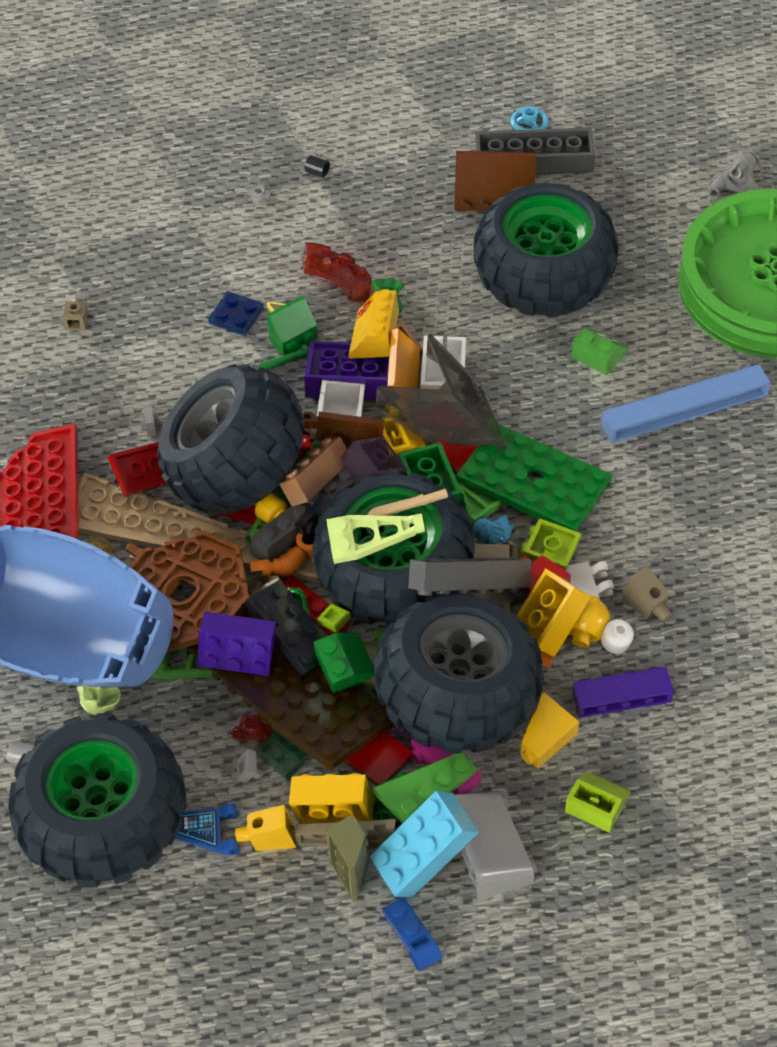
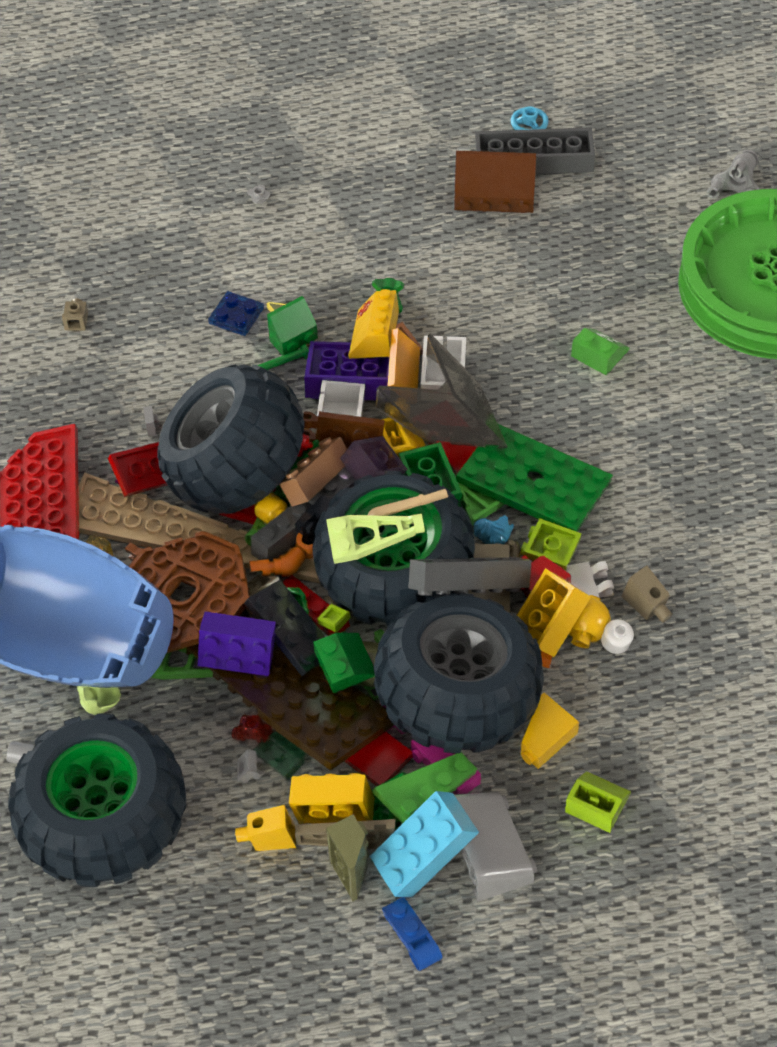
flag [175,803,240,855] -> none
clear red brick [302,242,372,302] -> none
black beam [305,155,330,178] -> none
black wheel [473,182,619,317] -> none
dark purple brick [572,667,674,718] -> none
medium blue brick [601,364,771,443] -> none

